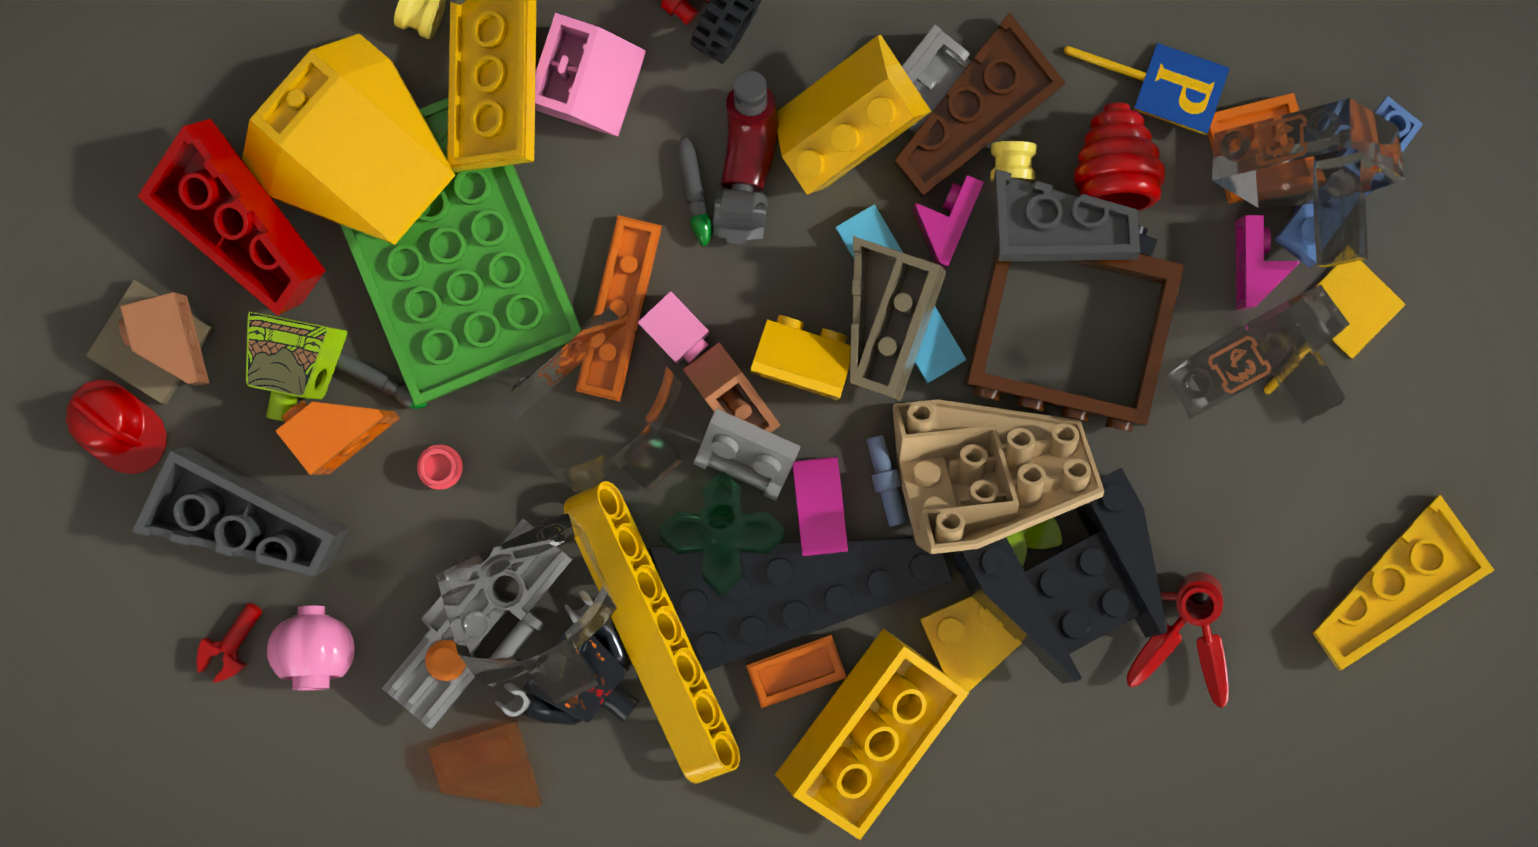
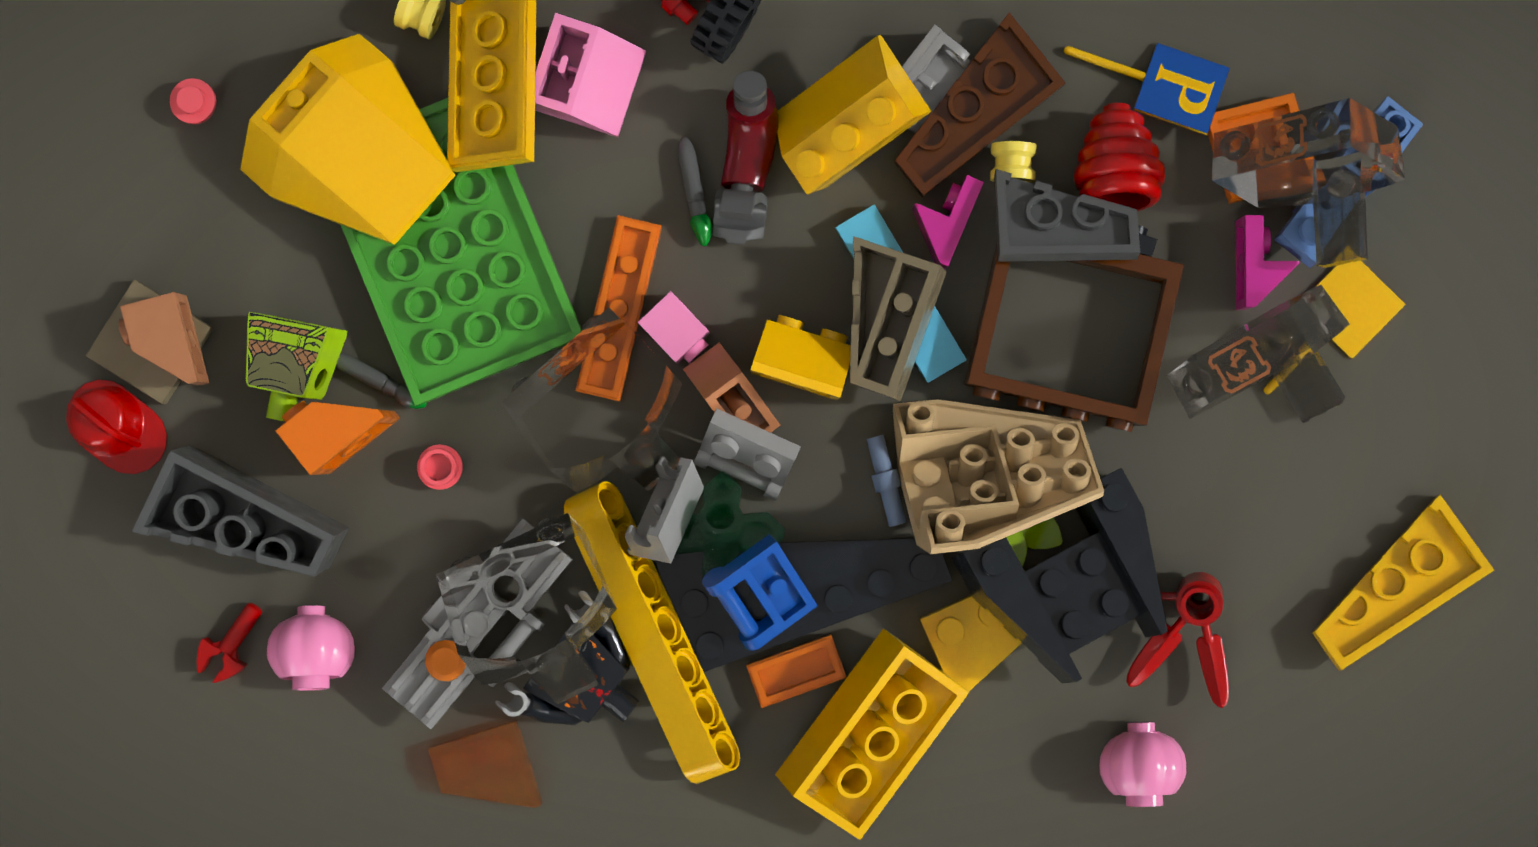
red wedge [137,119,326,316] -> none
dark pink slope [793,456,848,556] -> none
none -> coral plate [170,78,217,124]
none -> light grey hinge [625,456,704,564]
none -> blue plate [702,534,818,651]
none -> bright pink plant [1099,722,1186,807]

